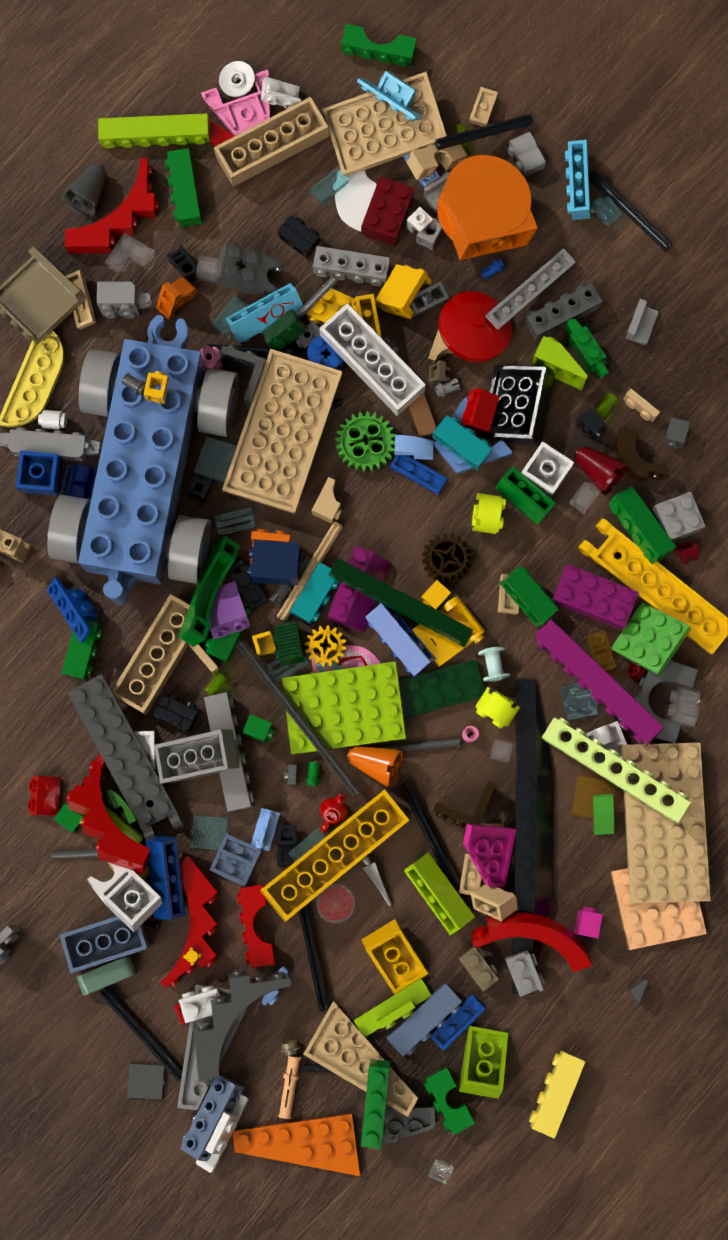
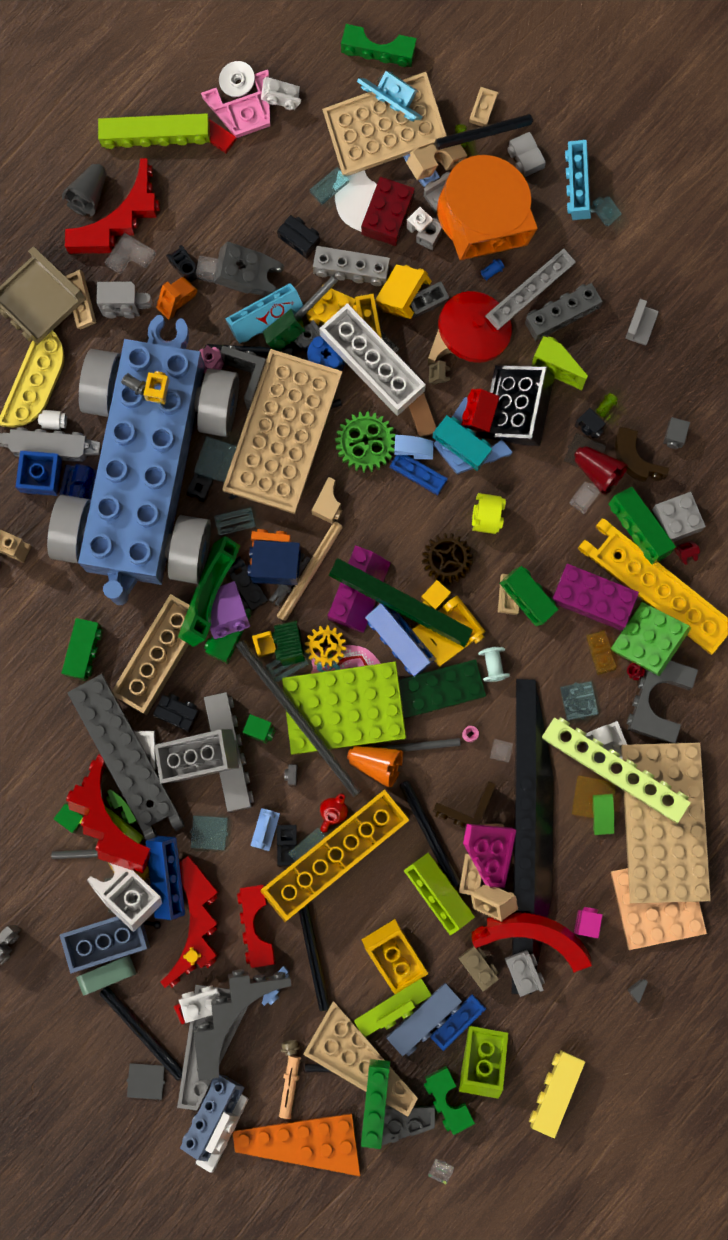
red bracket [28,776,61,816] -> none
blue bracket [47,577,98,642] -> none
green brick [165,148,202,228] -> none
tan tile [188,644,220,674] -> none
clear neon green pin [203,672,227,696] -> none
sand blue slope [209,834,262,887] -> none
clear light blue tile [212,296,248,337] -> none
tan brick [214,97,329,187] -> none
teal brick [290,562,340,625] -> none
green pin [305,762,321,787] -> none
clear tile [316,884,355,924] -> none
light grey piece [362,856,392,906] -> none
light grey pin [435,378,460,397] -> none
neon yellow brick [475,687,521,729] -> none
green brick [495,466,556,525] -> none
white brick [521,441,574,498] -> none
magenta brick [534,619,663,746] -> none
green hinge [565,318,609,379] -> none
black axle [589,170,672,251] -> none
tan plate [623,389,660,423] -> none
clear brick [668,686,701,728] -> none

